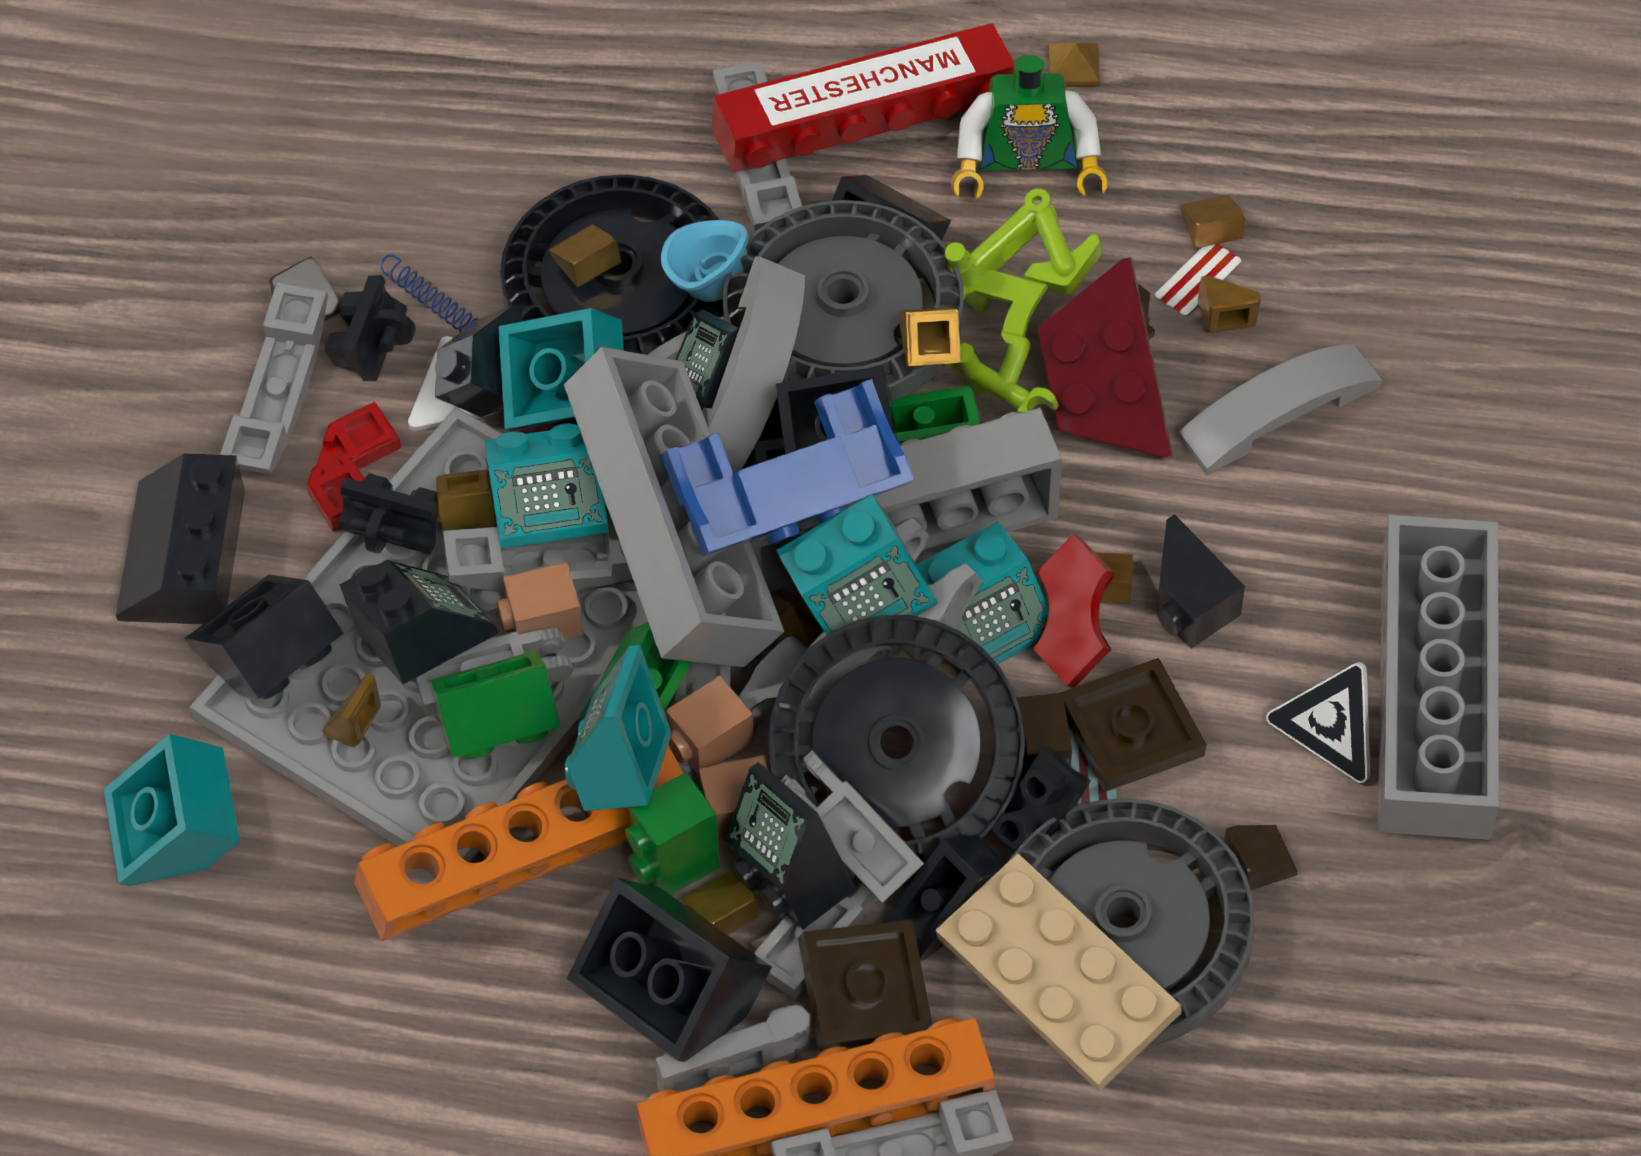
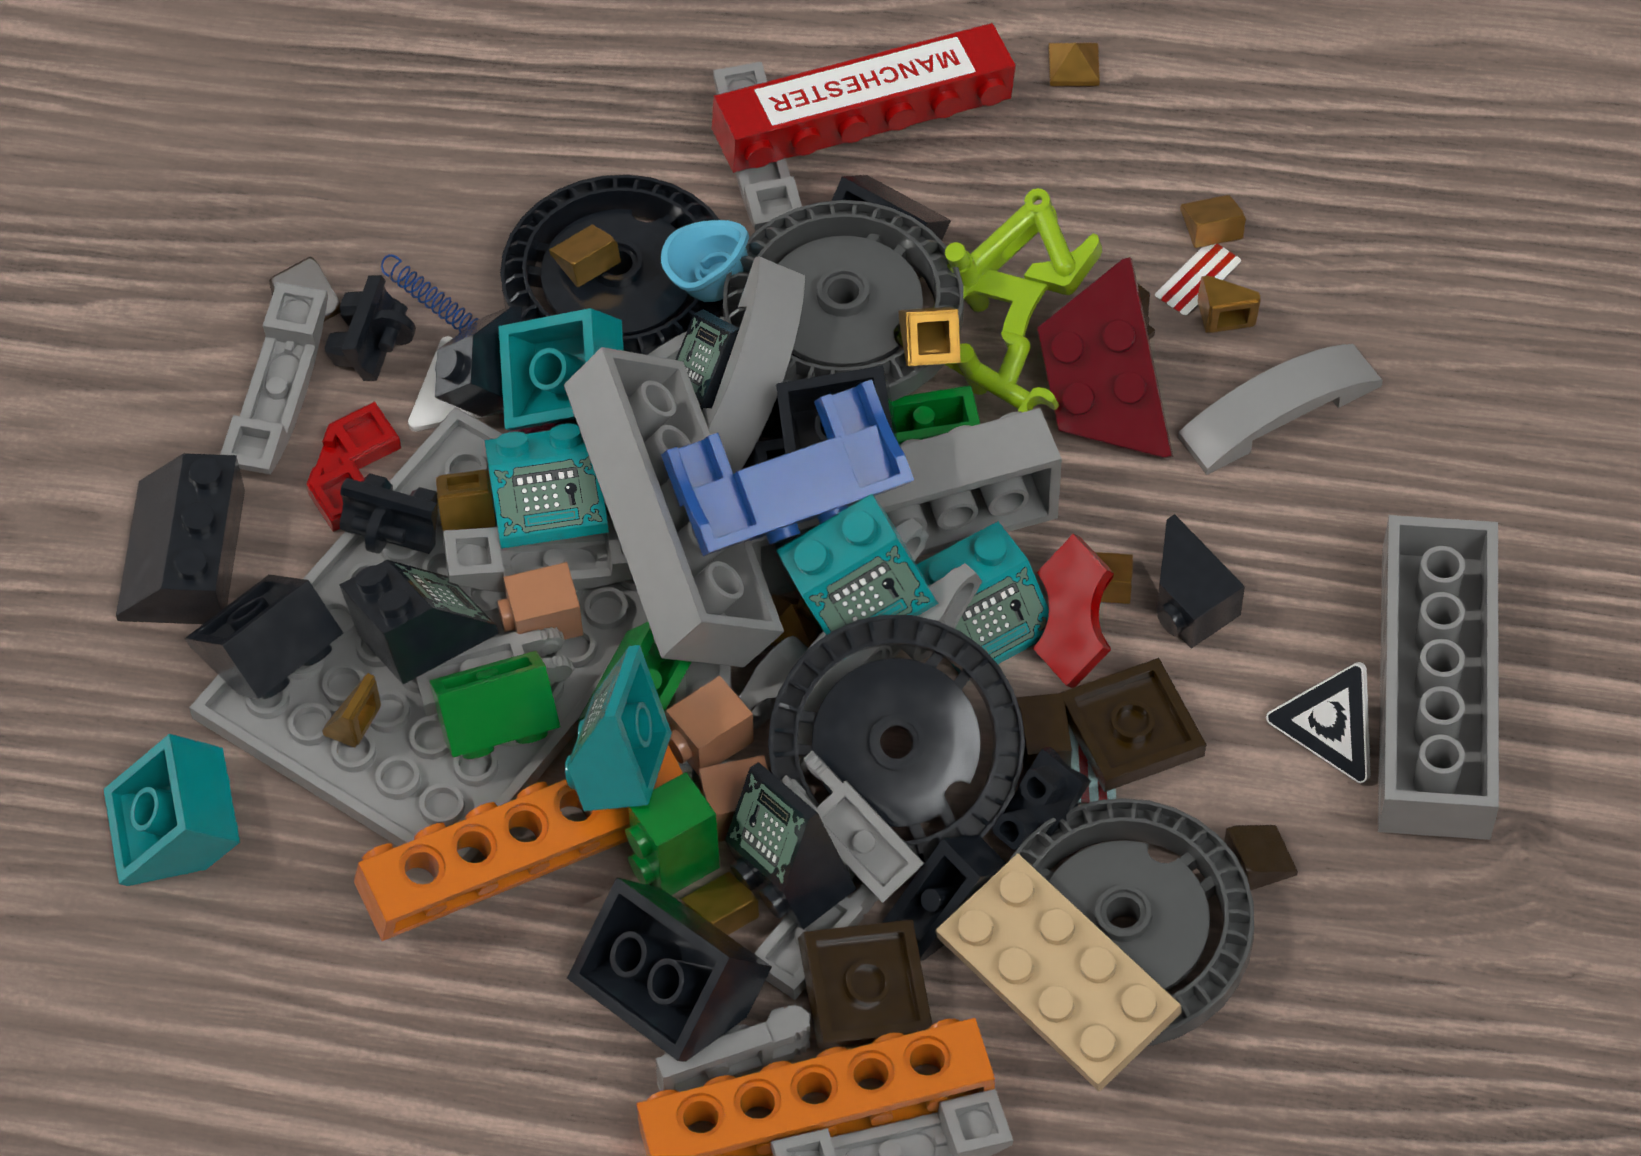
torso [951,55,1108,199] -> none

